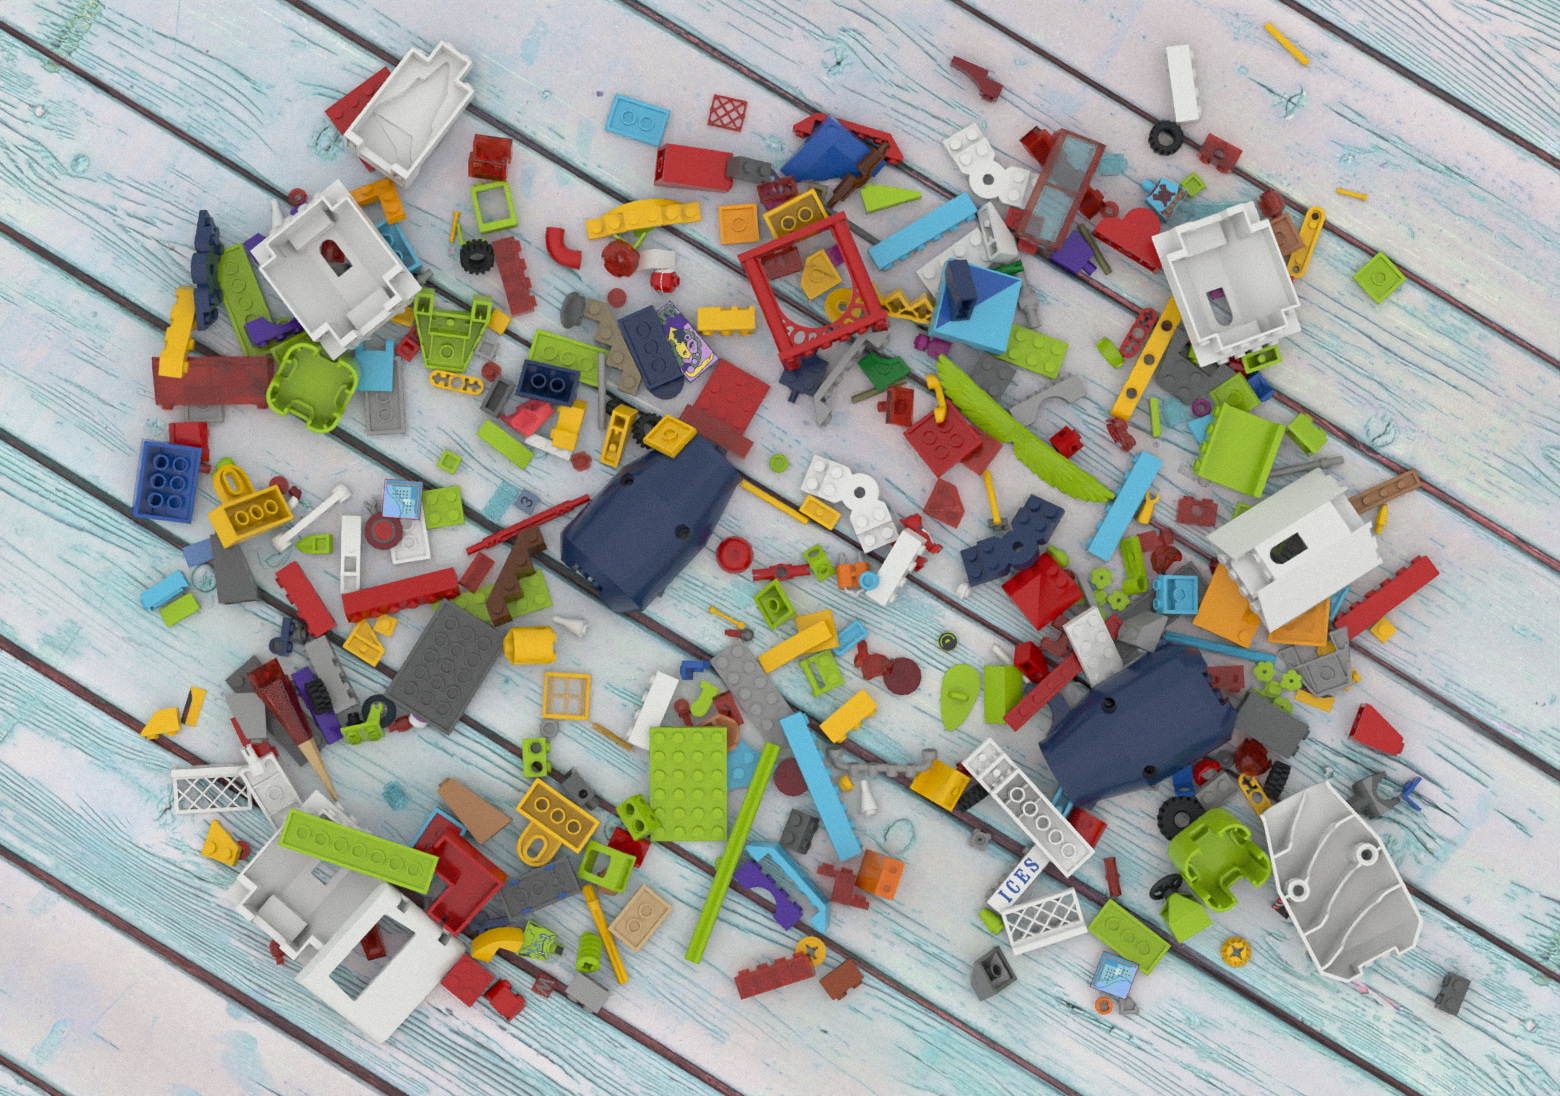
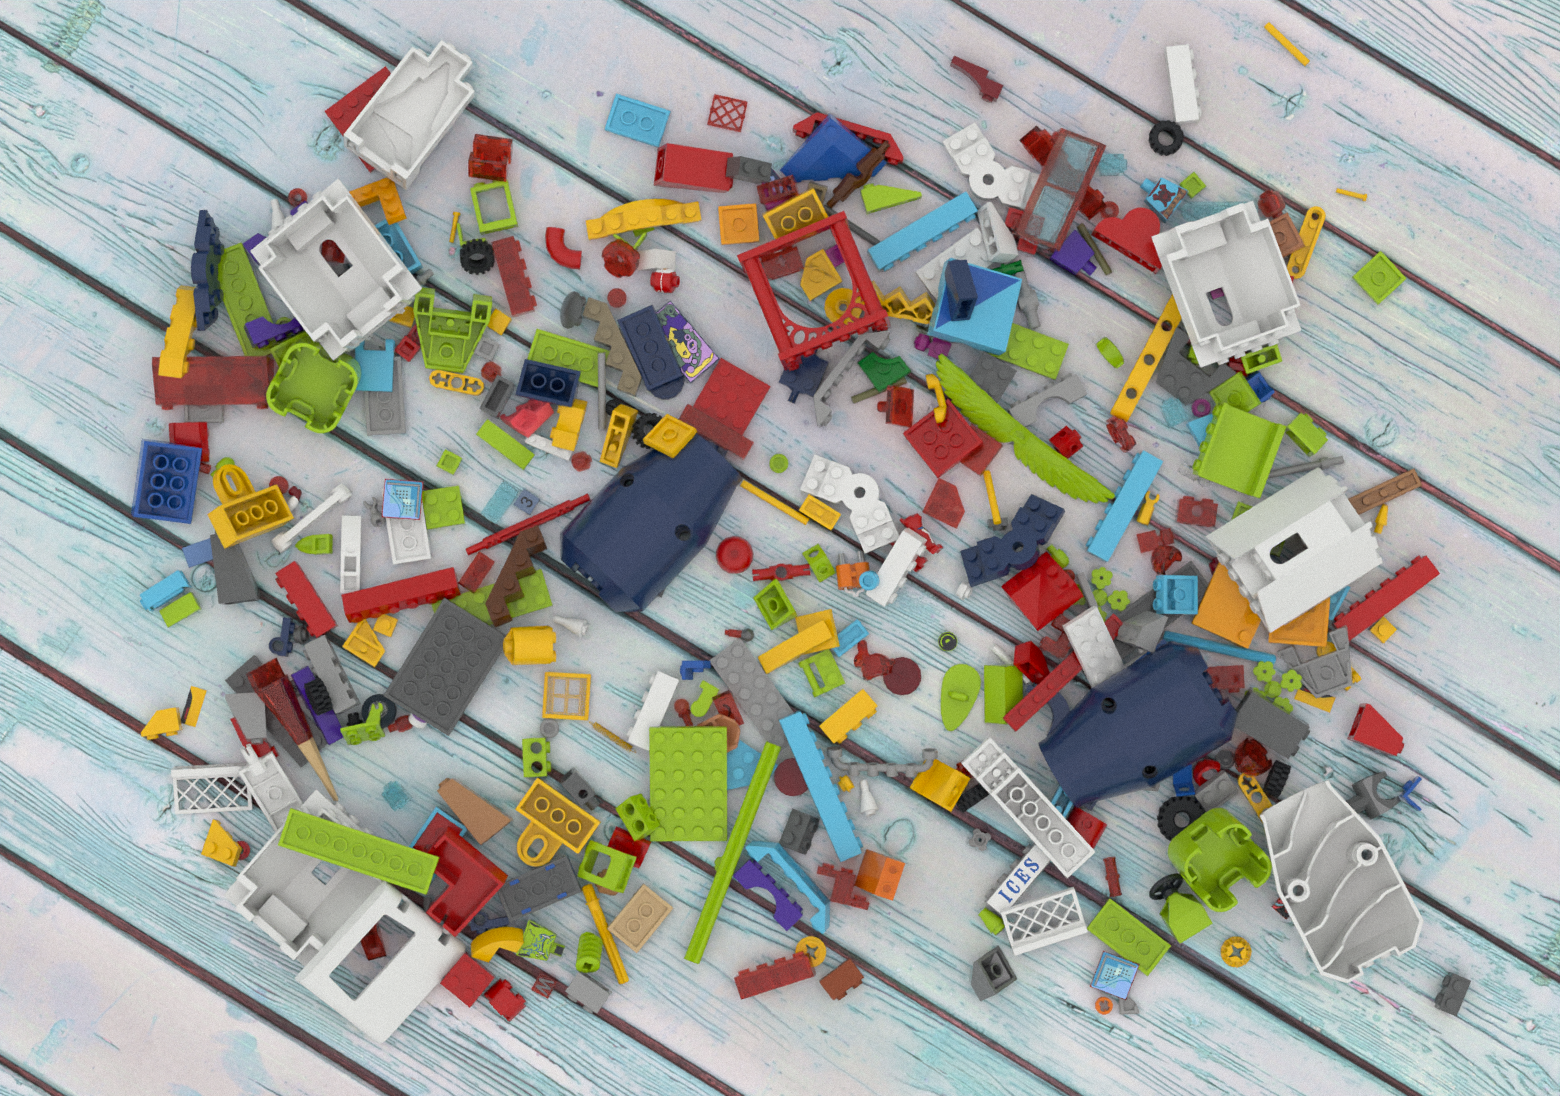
clear red cylinder [269,939,286,965] -> none
tile [364,512,403,550] -> none
yellow wedge [698,306,755,336] -> none
yellow hinge [709,606,745,629] -> none
red beam [1119,308,1157,358] -> none
lime plate [1119,536,1148,596] -> none
lime tile [1148,398,1161,438] -> none
clear red brick [1196,133,1243,174] -> none

